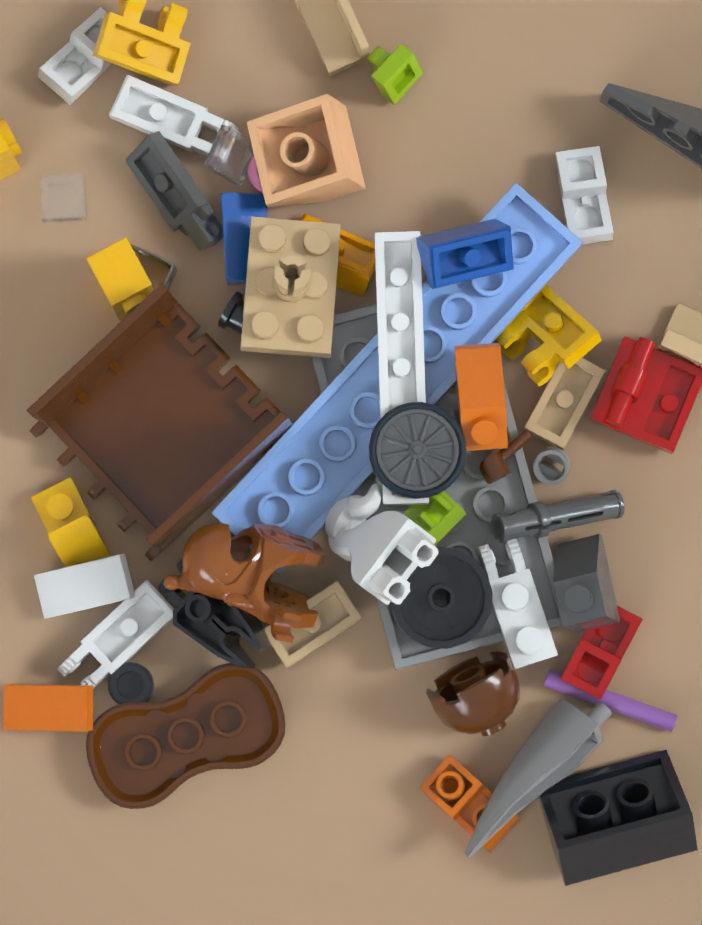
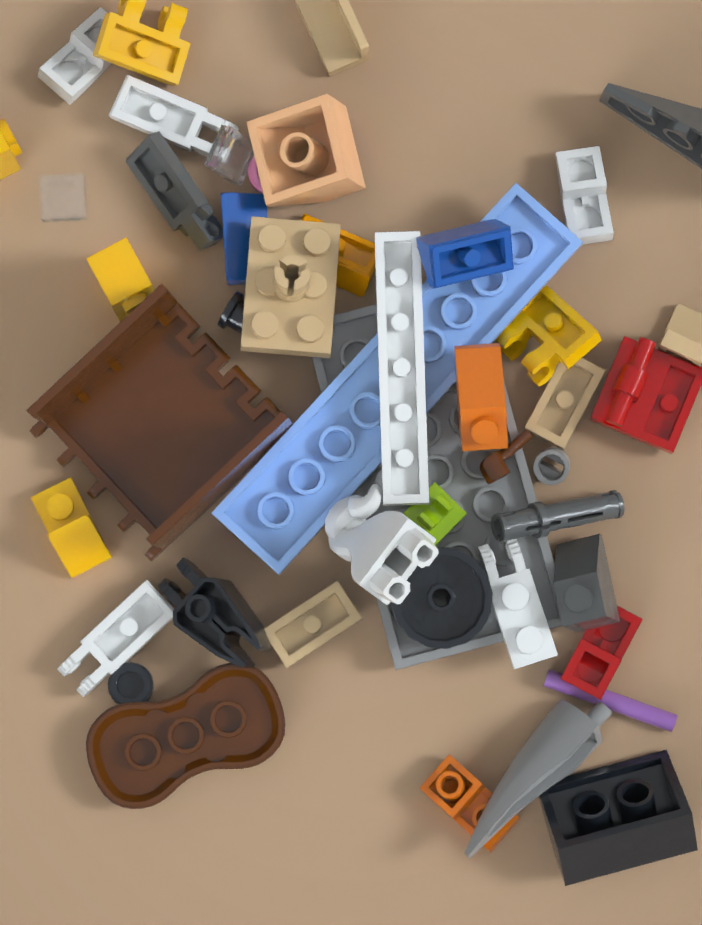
orange tile [3,684,93,732] -> none
white slope [34,553,135,619] -> none
flat silver piece [131,245,178,290] -> none
dark orange helmet [164,523,327,643] -> none
lime tile [366,43,423,105] -> none
dark grey wheel [369,402,466,499] -> none
reddish brown cylinder [426,651,520,736] -> none

